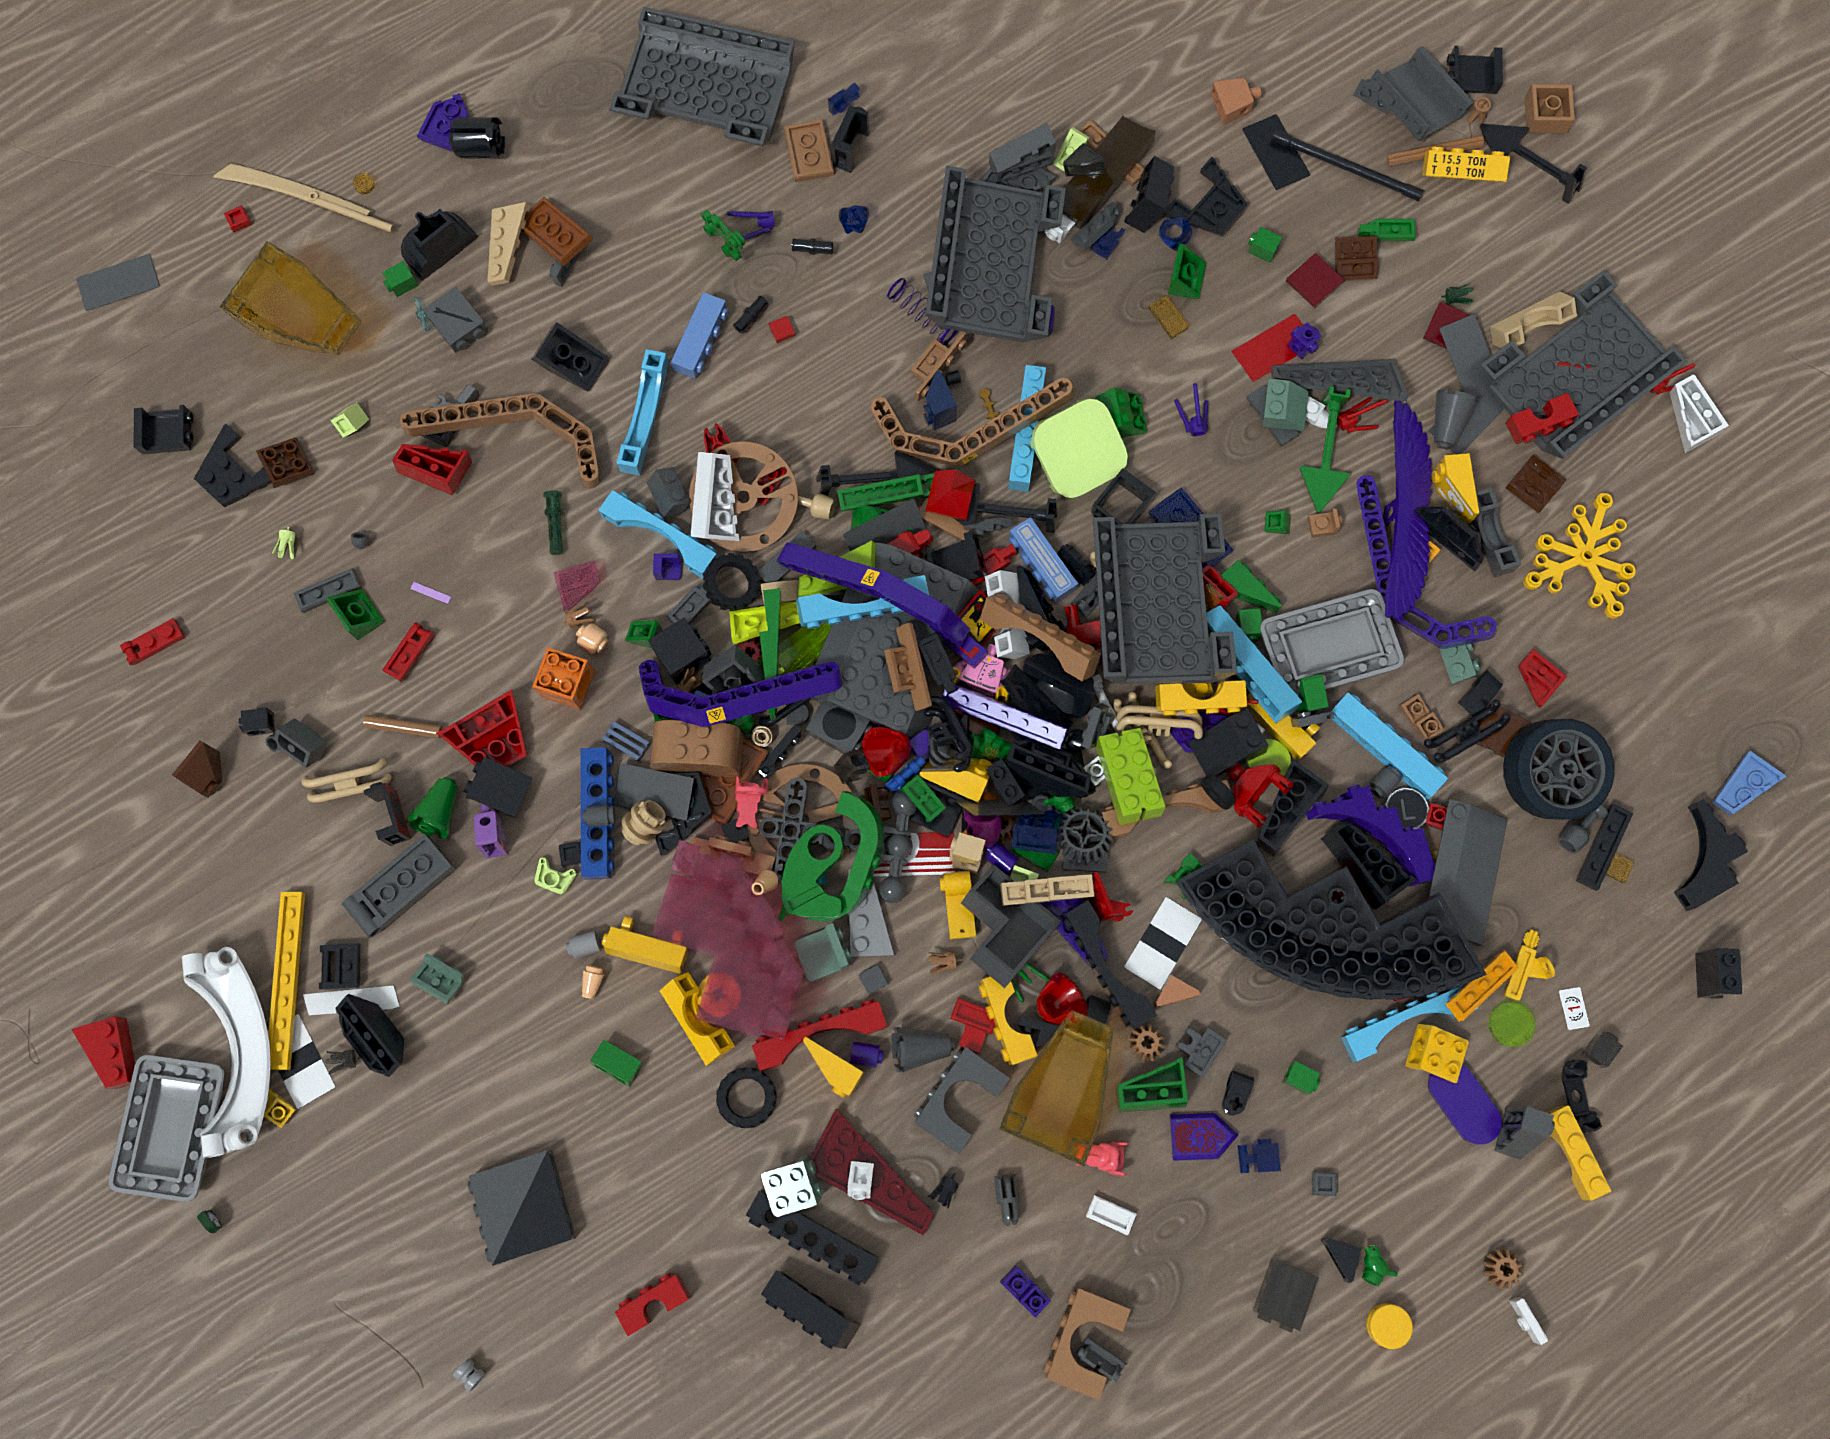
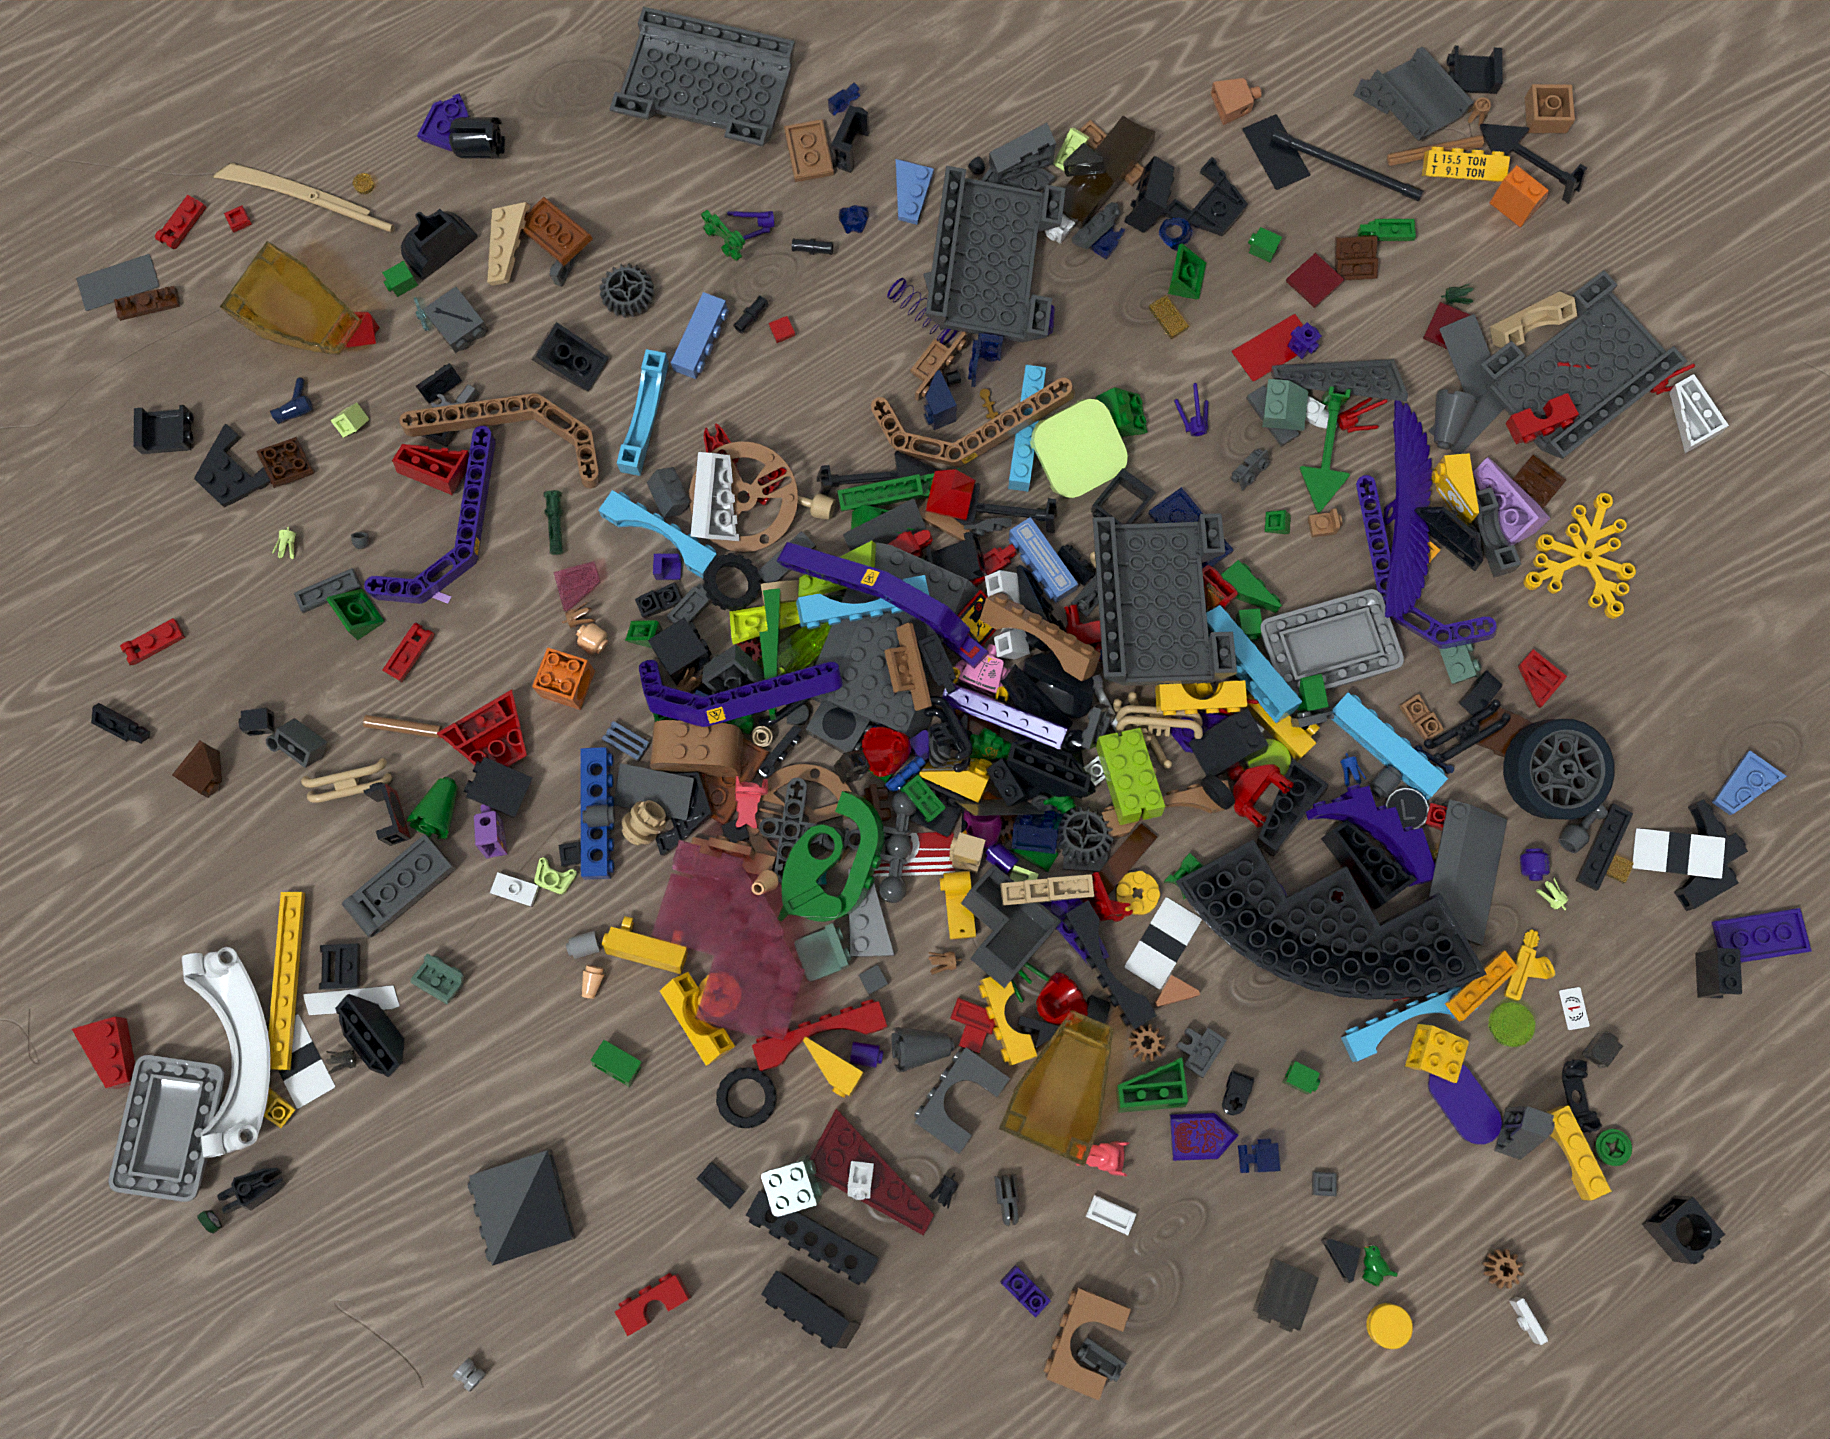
none -> black hinge [91,703,150,744]
none -> reddish brown plate [114,286,180,321]
none -> red plate [155,195,207,249]
none -> black hinge [217,1168,286,1214]
none -> dark blue piece [270,377,313,424]
none -> red slope [331,312,380,347]
none -> dark purple beam [364,426,496,604]
none -> black hinge [416,363,462,404]
none -> white plate [490,872,540,907]
none -> dark grey gear [599,263,655,318]
none -> black slope [635,582,683,618]
none -> black tile [696,1161,745,1210]
none -> medium blue wing [896,159,934,225]
none -> black hinge [968,156,985,175]
none -> clear blue bracket [968,333,1003,387]
none -> reddish brown slope [1098,824,1158,895]
none -> yellow plate [1116,871,1160,915]
none -> dark grey hinge [1230,449,1270,491]
none -> blue piece [1340,753,1367,787]
none -> dark blue hinge [1414,745,1454,774]
none -> lavender wedge [1473,457,1550,545]
none -> orange slope [1490,165,1549,228]
none -> dark purple head [1520,848,1550,881]
none -> yellowish green piece [1536,877,1569,910]
none -> green gear [1594,1129,1632,1166]
none -> white sticker [1632,828,1725,879]
none -> black brick [1642,1195,1725,1264]
none -> dark purple tile [1711,908,1812,963]

